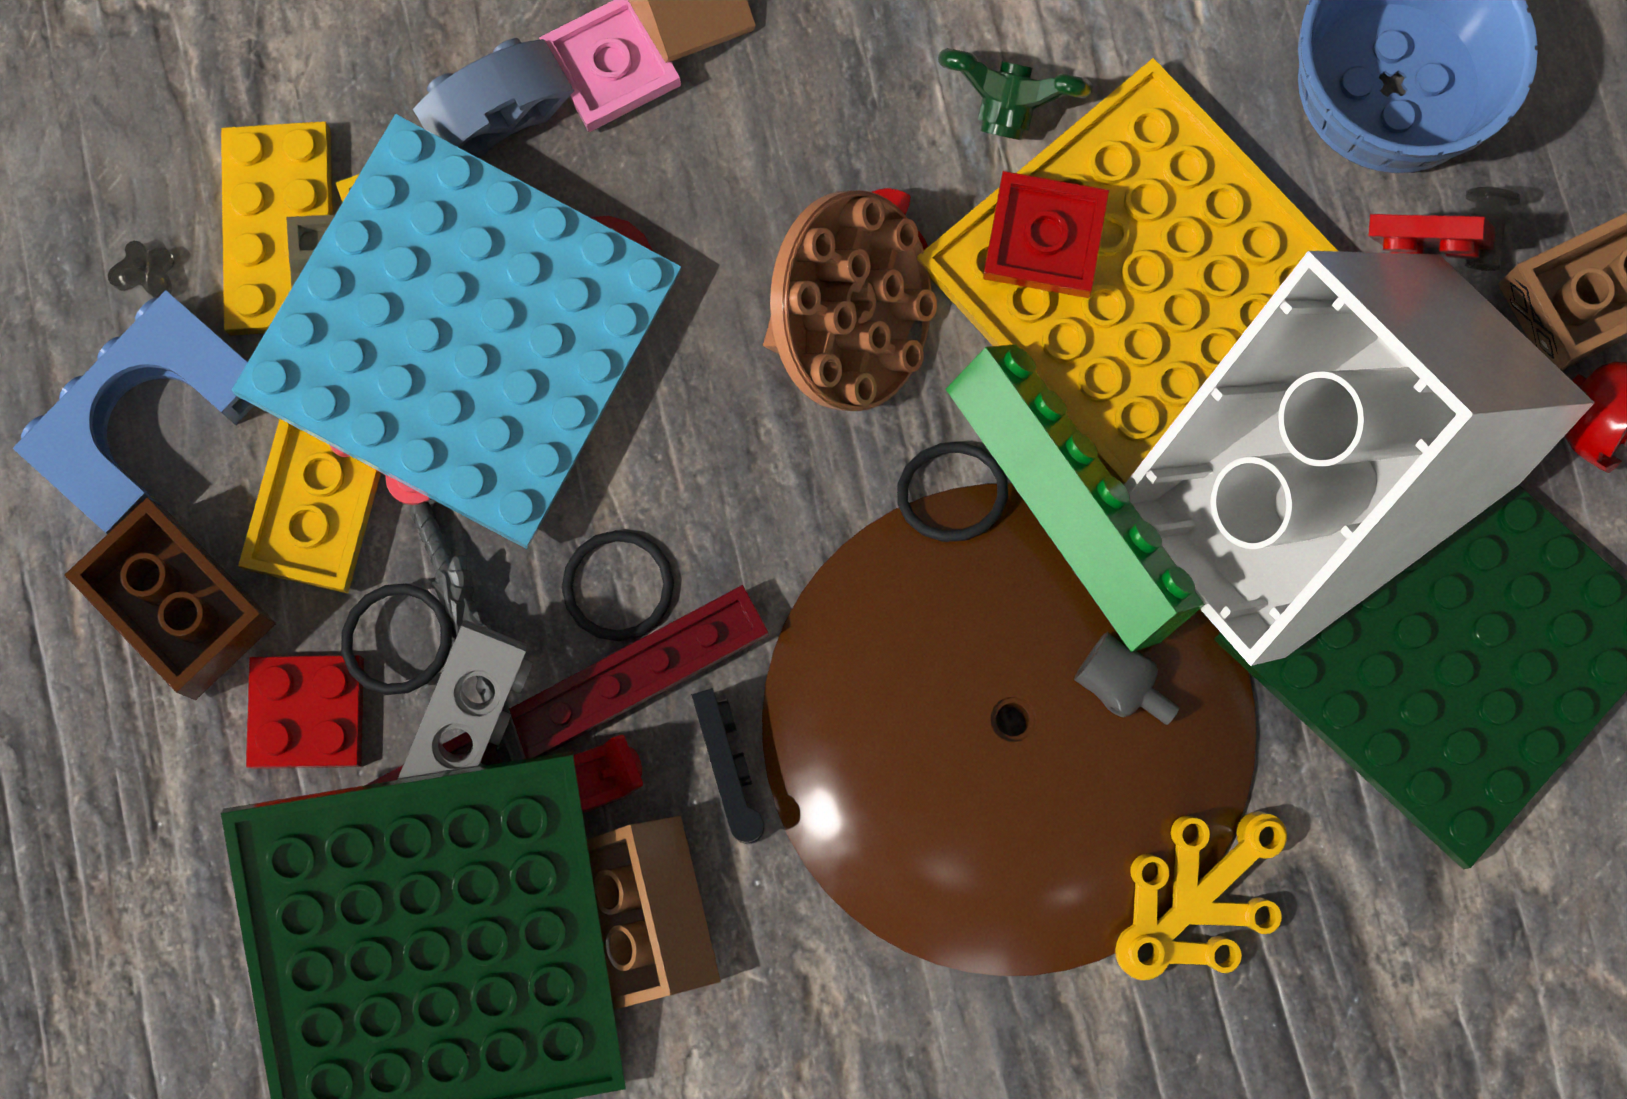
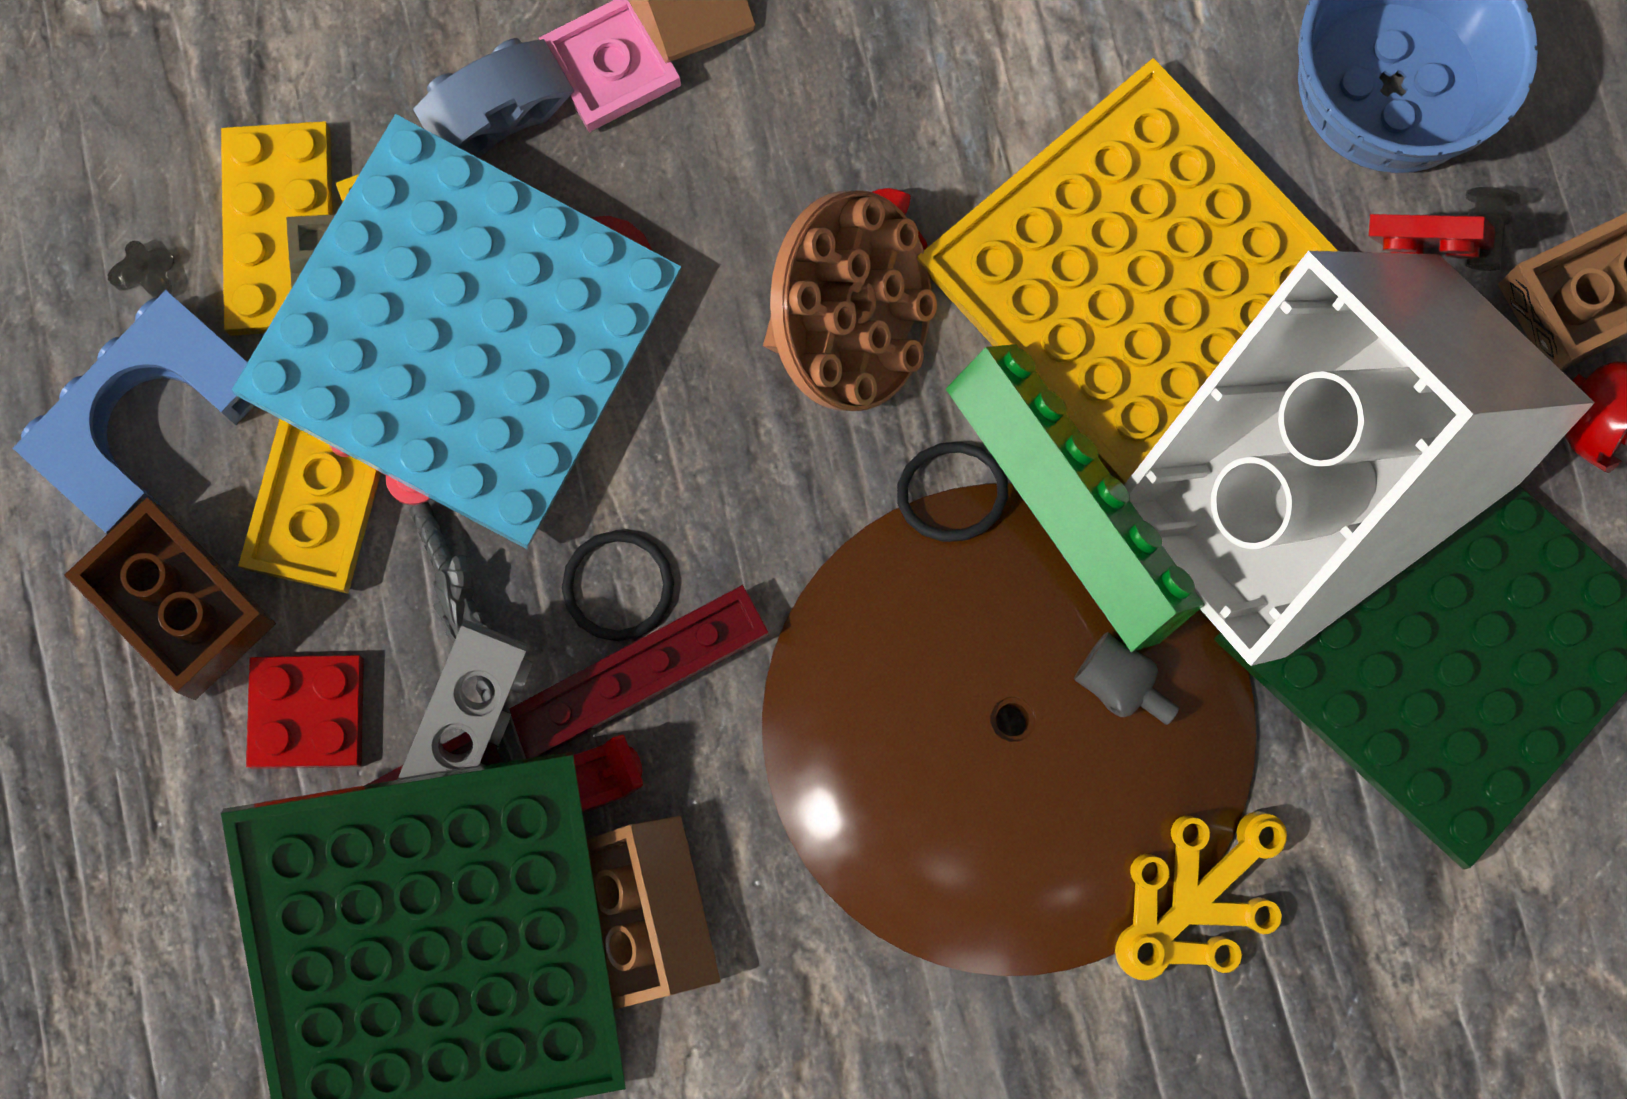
black piece [341,583,452,695] -> none
black plate [691,688,765,845] -> none
dark green piece [938,48,1093,140] -> none
red plate [983,171,1109,298] -> none

